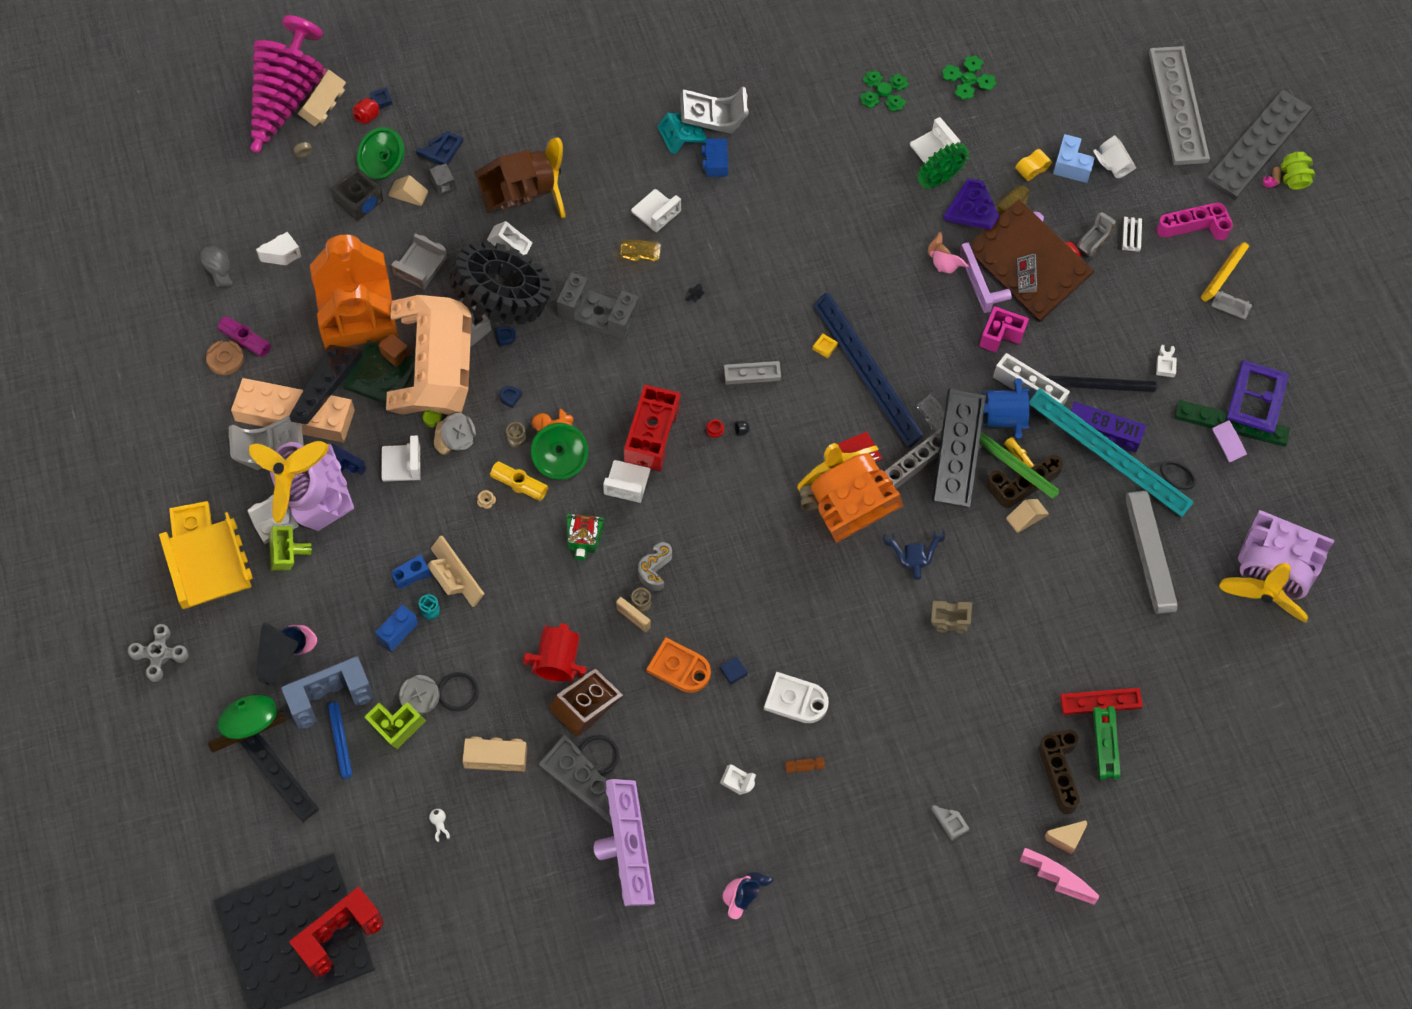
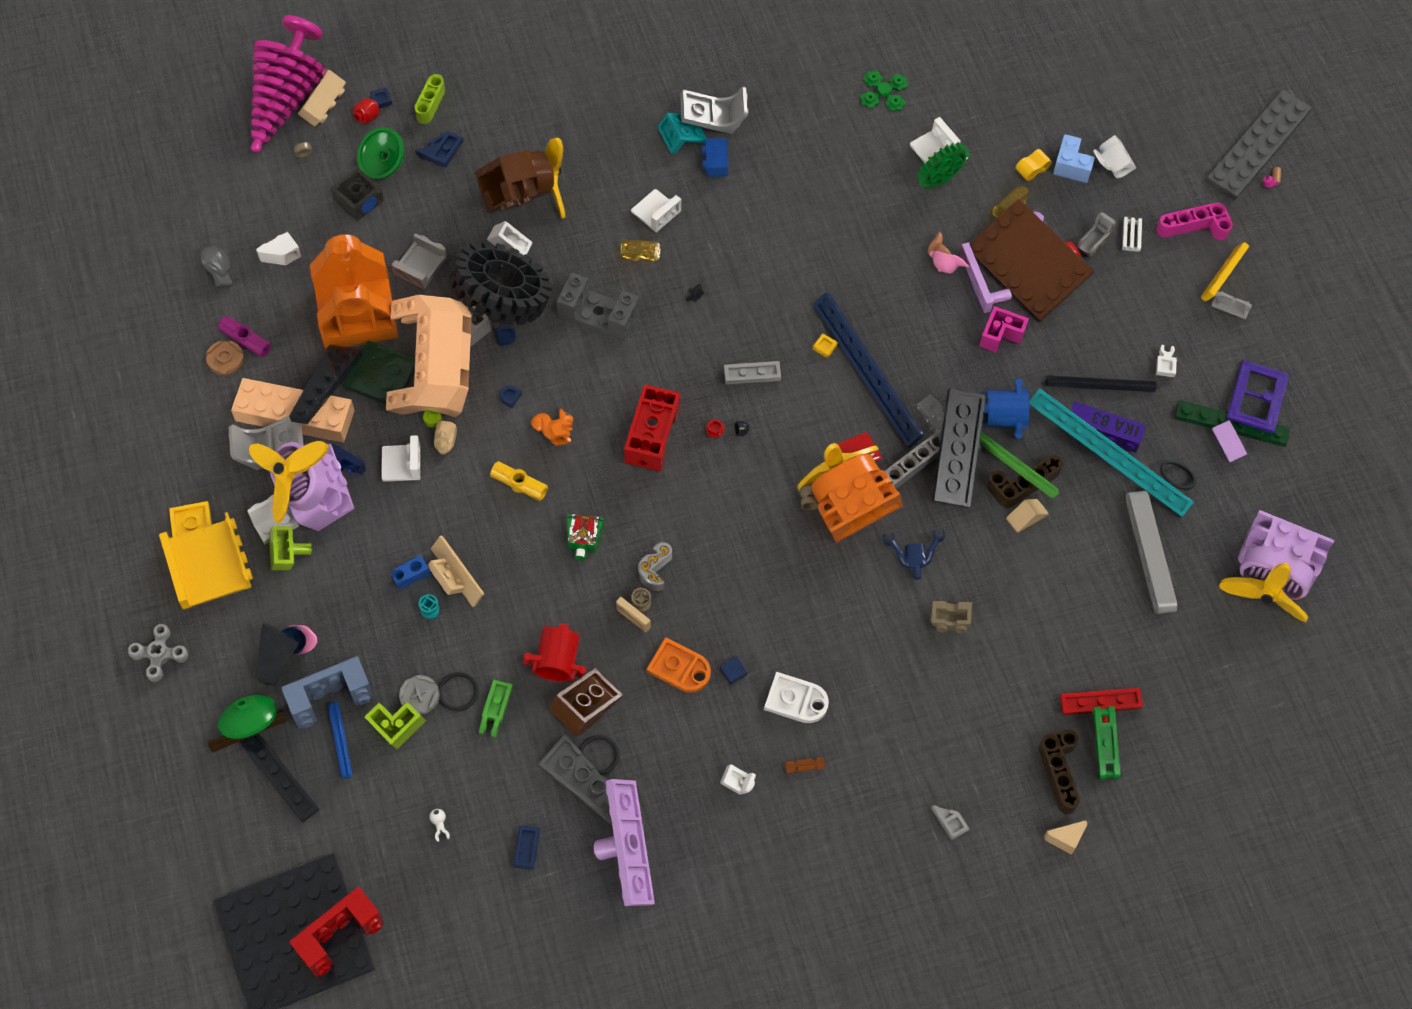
blue brick [375,605,418,652] -> none
dark orange brick [379,333,410,367] -> none
tan slope [388,175,428,206] -> none
flat silver brick [429,163,456,196] -> none
light grey tile [441,413,476,451] -> none
tan brick [463,737,527,772] -> none
tan plate [477,490,496,509] -> none
dark tan wheel [506,422,526,447] -> none
green dish [531,423,588,479] -> none
white bracket [603,460,650,503] -> none
dark blue hair [723,872,774,919] -> none
green plant [942,56,996,100] -> none
dark purple plate [943,178,999,230] -> none
white brick [993,353,1070,406] -> none
yellow pin [1004,437,1035,468] -> none
slope [1017,254,1037,293] -> none
bright pink slope [1020,848,1099,905] -> none
light grey plate [1149,46,1210,165] -> none
lime piece [1281,152,1315,190] -> none
none -> lime beam [414,74,445,124]
none -> bright green hinge [479,680,513,737]
none -> dark blue plate [513,826,540,870]

